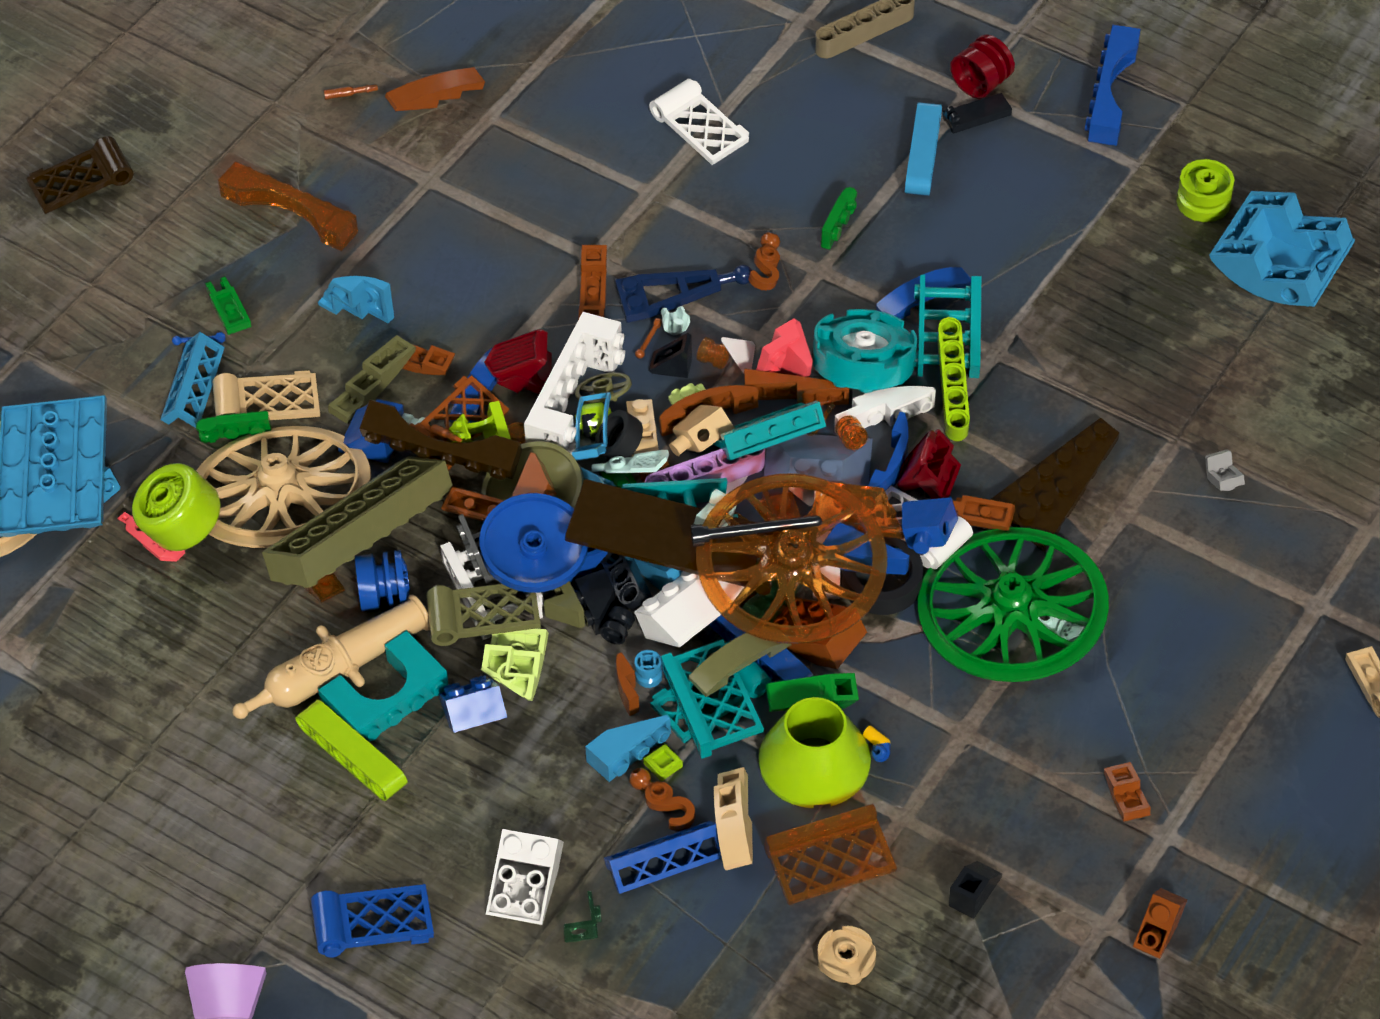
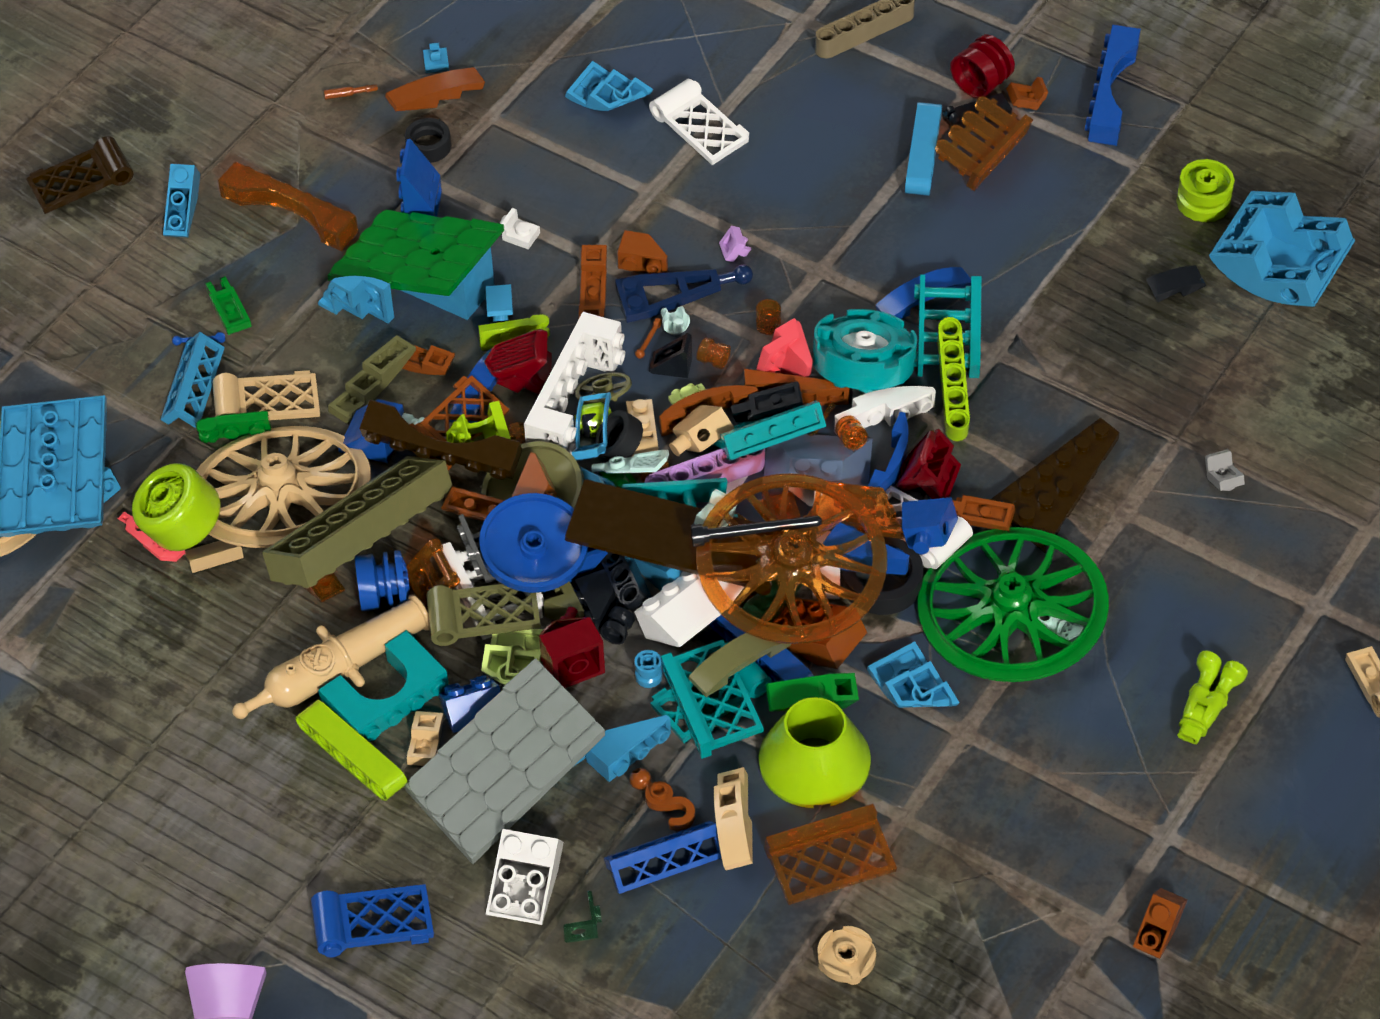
dark orange piece [430,424,462,443] -> none
dark orange slope [616,652,640,716] -> none
lime tile [643,744,683,782] -> none
white sticker [721,337,755,374] -> none
dark orange piece [748,232,780,290] -> none
green hinge [821,187,857,250] -> none
arm [863,726,891,762] -> none
black slope [949,861,1003,919] -> none
dark orange slope [1104,762,1150,822] -> none
none -> dark azure slope [163,164,200,237]
none -> tan slope [185,541,244,573]
none -> green piece [328,210,504,320]
none -> blue slope [396,139,442,217]
none -> black tyre [404,118,452,163]
none -> light grey piece [405,658,605,864]
none -> clear orange plate [407,538,461,610]
none -> tan slope [407,711,443,766]
none -> dark azure tile [423,43,449,73]
none -> lime hinge [478,314,550,351]
none -> dark azure slope [486,284,514,321]
none -> white bracket [500,208,540,250]
none -> dark red piece [539,607,605,688]
none -> dark azure slope [565,61,653,111]
none -> dark orange slope [618,230,668,274]
none -> lavender tile [719,226,751,262]
none -> black hinge [731,381,804,423]
none -> clear orange wheel [756,299,781,335]
none -> dark azure slope [867,641,960,708]
none -> clear orange fence [935,96,1033,191]
none -> dark orange bracket [1006,77,1048,110]
none -> black slope [1146,265,1206,302]
none -> lime piece [1177,650,1248,744]

